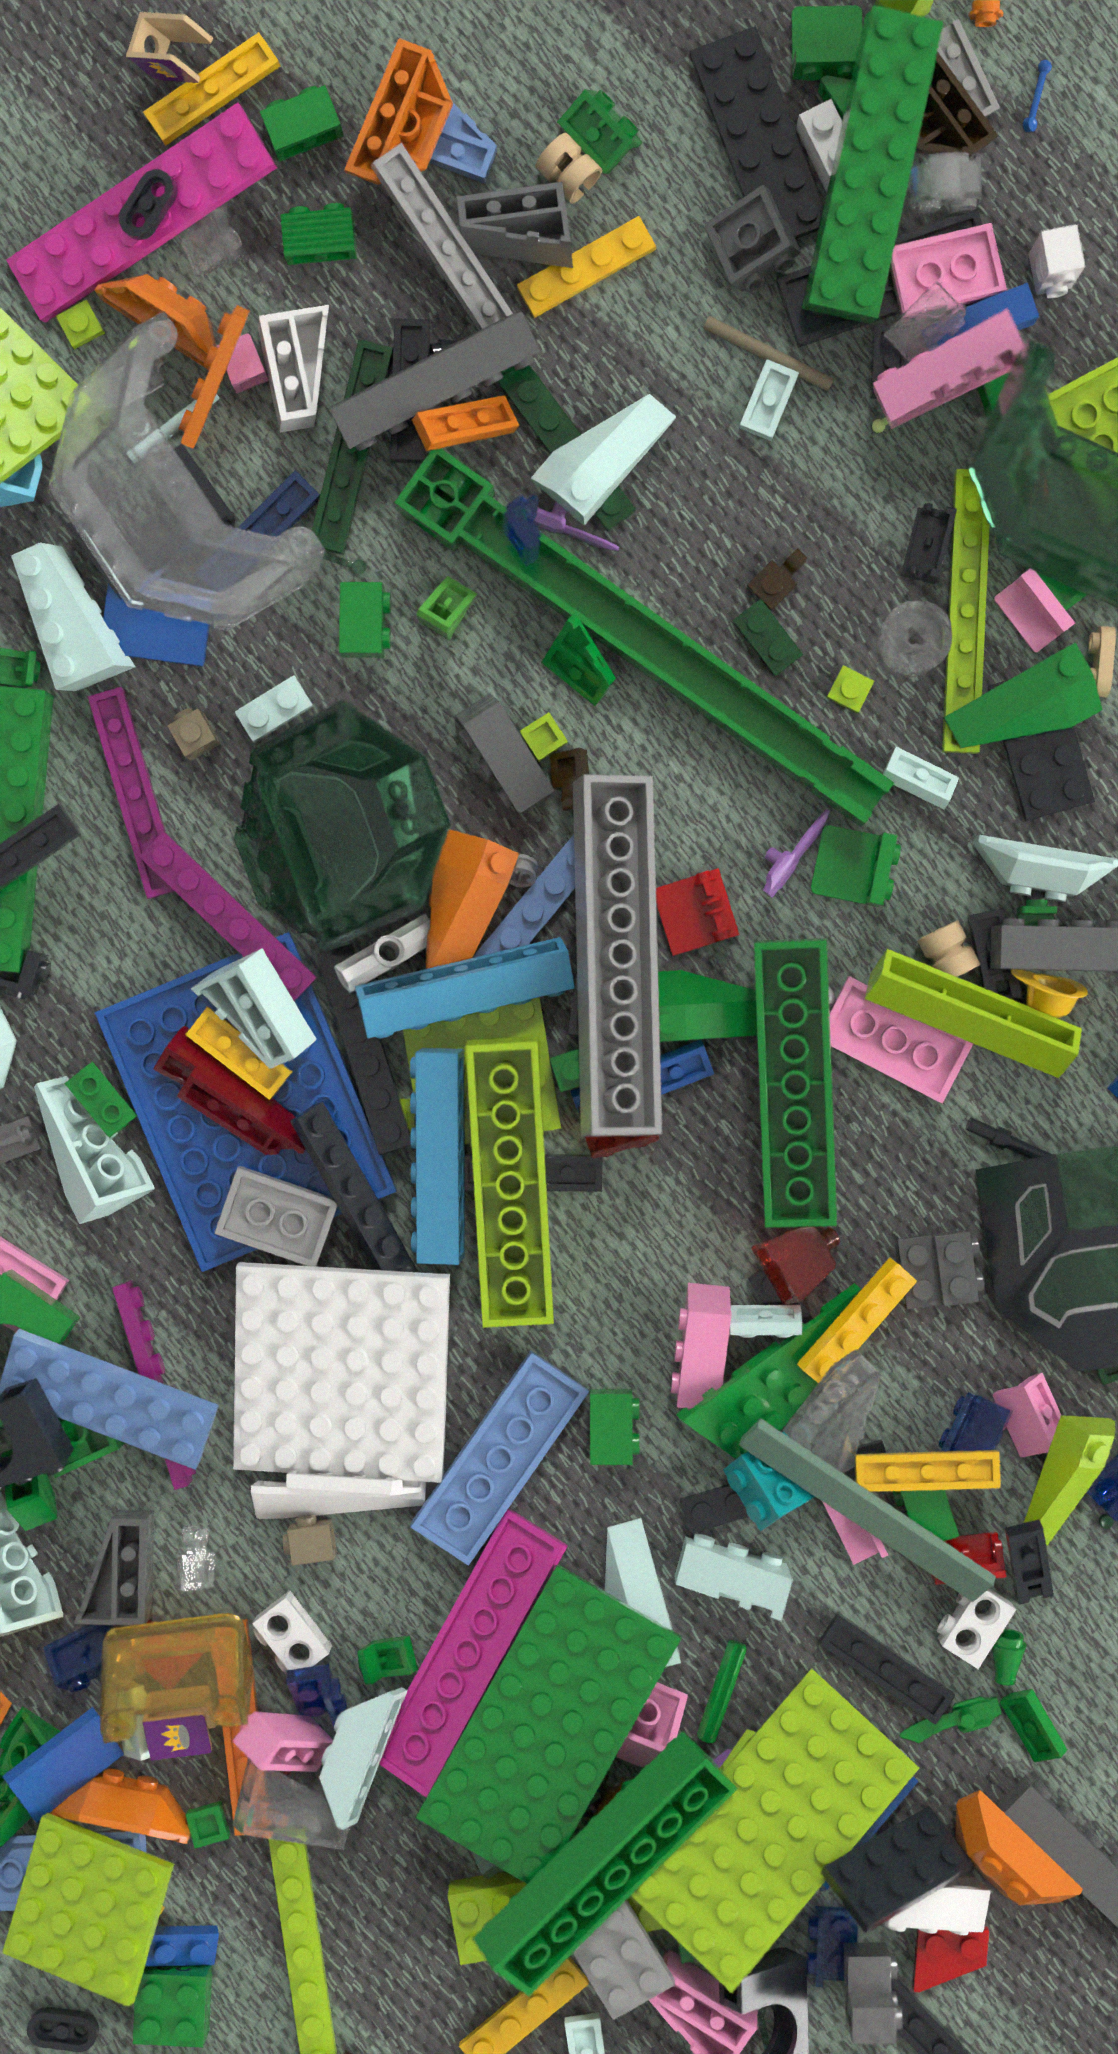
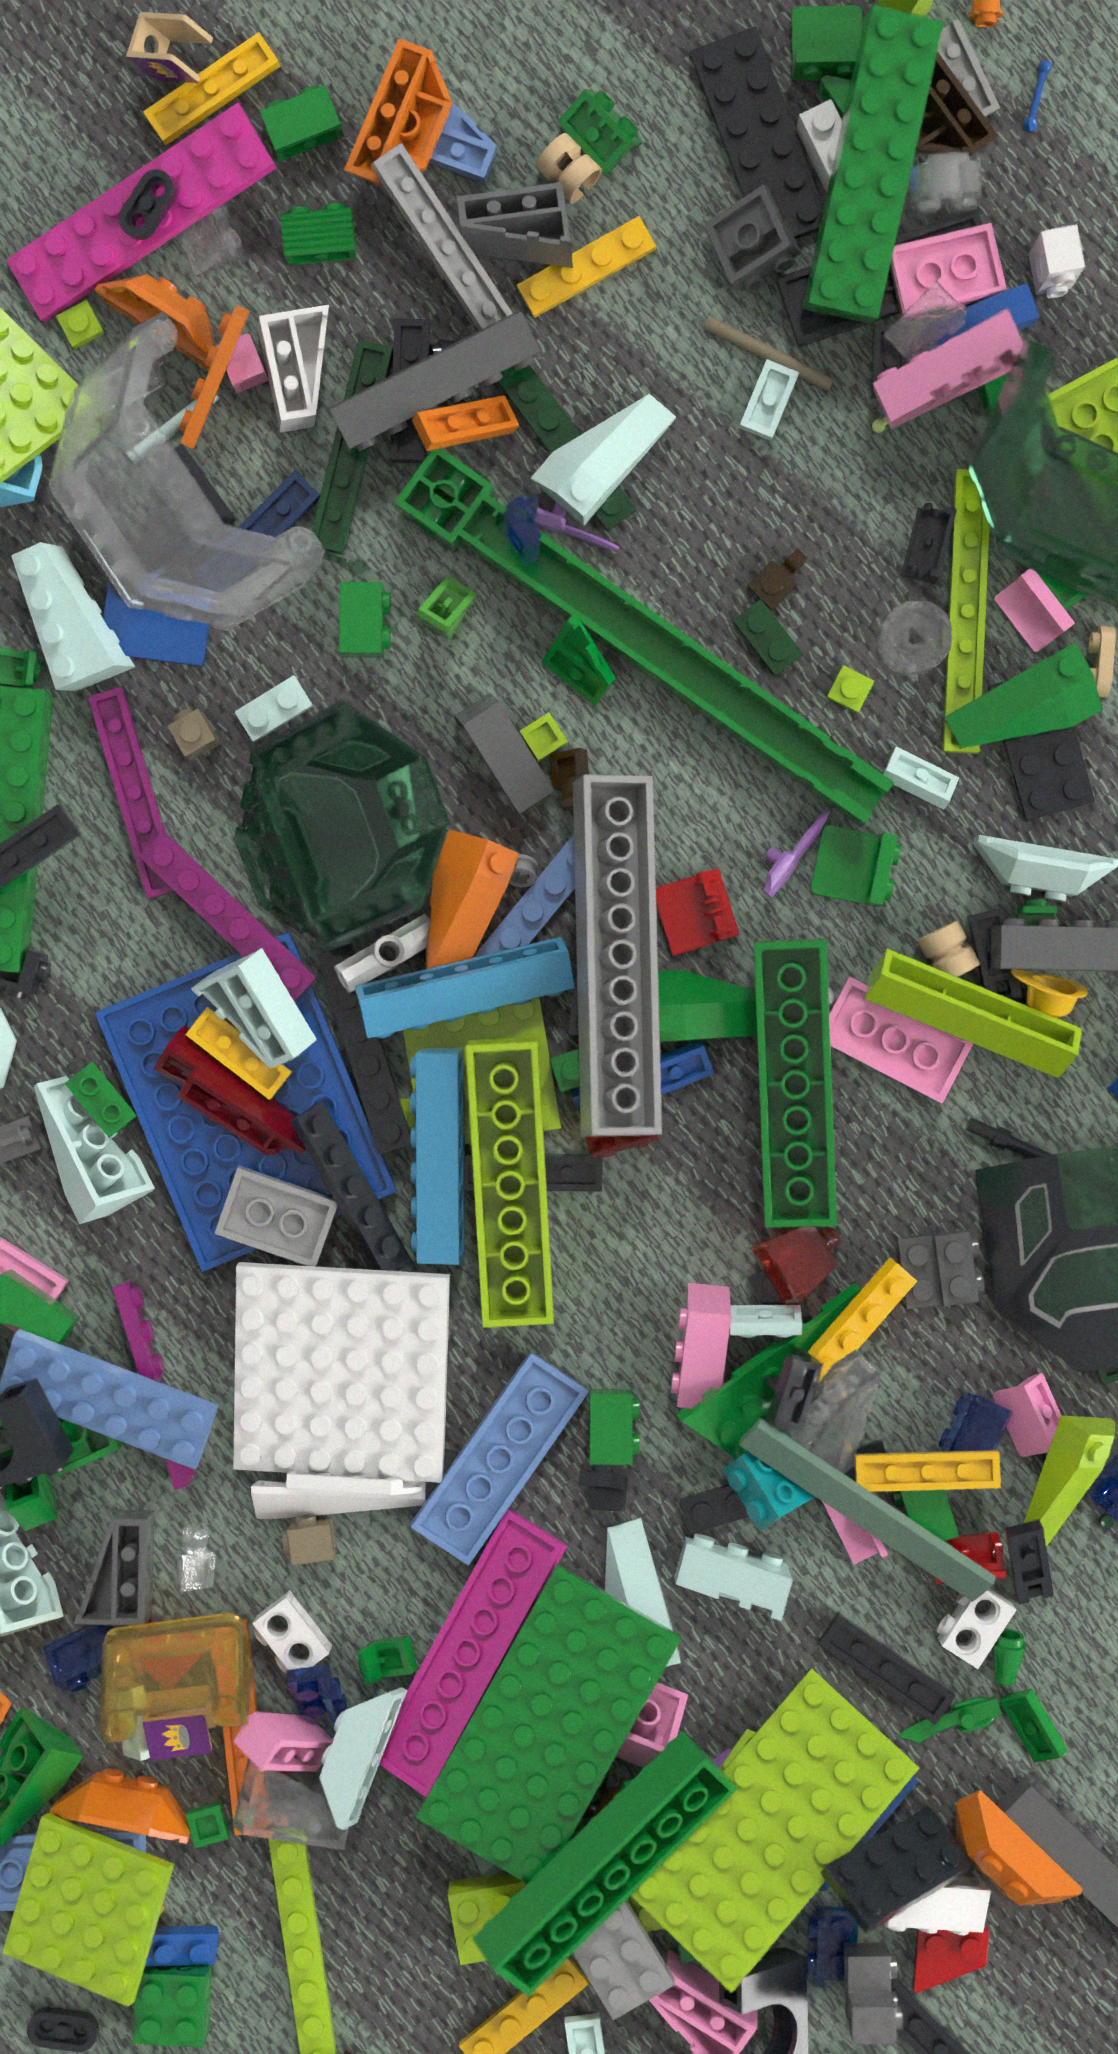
blue tile [2,1707,124,1823] -> none
green axle [697,1640,746,1744] -> none
none -> black bracket [579,1465,627,1512]
none -> black panel [764,1348,823,1431]

